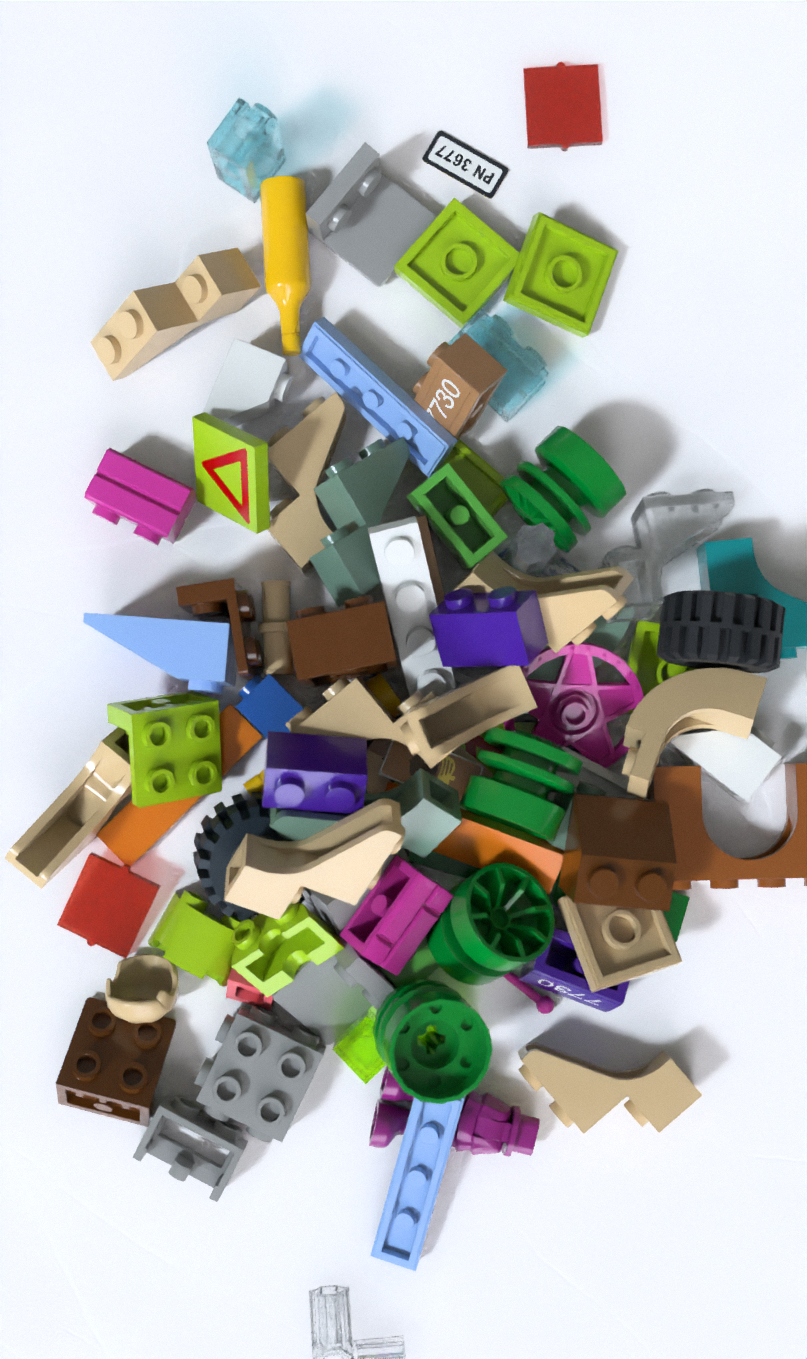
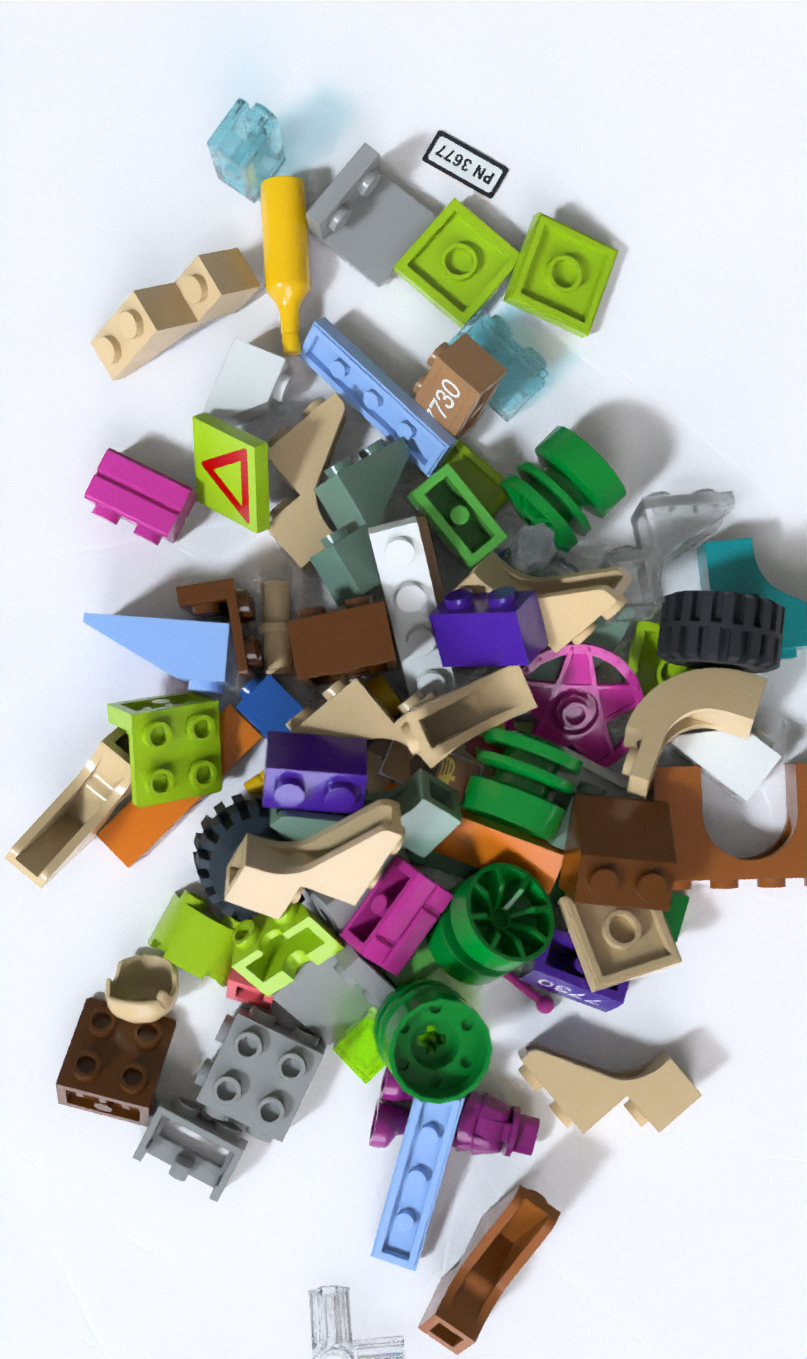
clear red piece [57,852,161,958] -> none
clear red piece [523,62,603,152] -> none
none -> dark orange arch [417,1185,561,1355]

